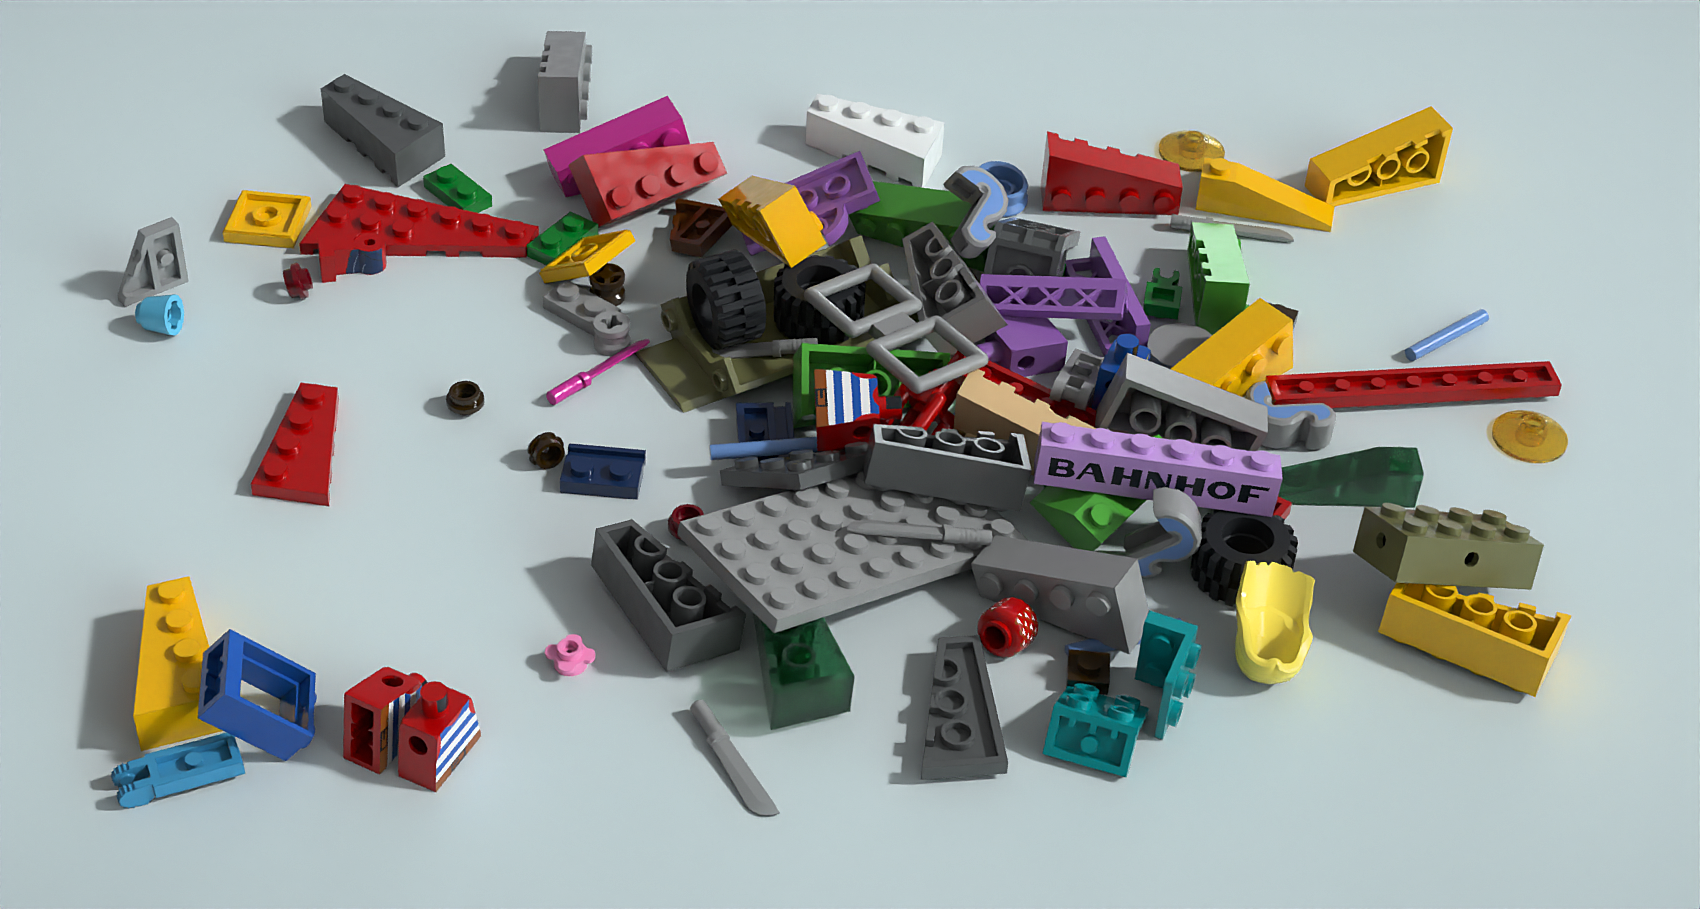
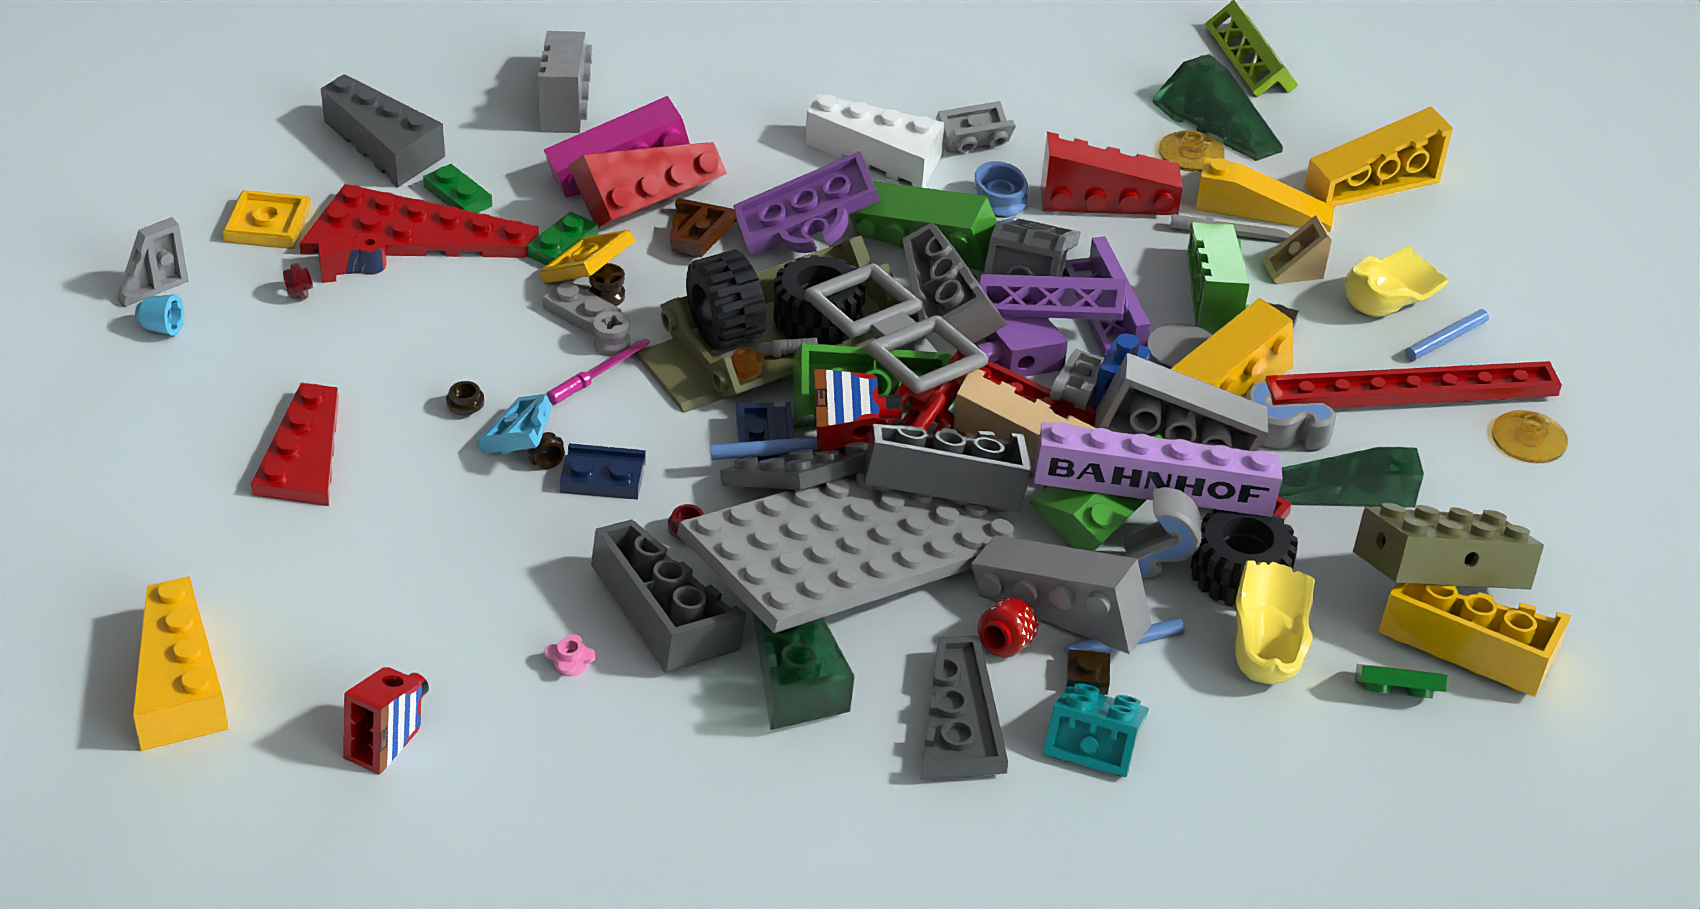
dark azure hinge [111,732,245,809] -> none
blue window [198,629,317,761] -> none
red torso [398,681,481,792] -> none
light grey piece [690,700,780,816] -> none
yellow wedge [718,175,826,268] -> none
light grey piece [847,519,992,546] -> none
light grey animal [943,166,1008,259] -> none
teal bracket [1134,610,1201,739] -> none
green plate [1143,268,1183,320] -> none
none -> medium azure wing [476,394,552,454]
none -> clear orange plate [730,348,765,379]
none -> light grey bracket [936,101,1016,152]
none -> clear green wedge [1153,54,1283,161]
none -> lime fence [1205,0,1299,97]
none -> tan slope [1261,215,1332,284]
none -> light yellow hair [1344,245,1448,317]
none -> green plate [1355,664,1448,699]

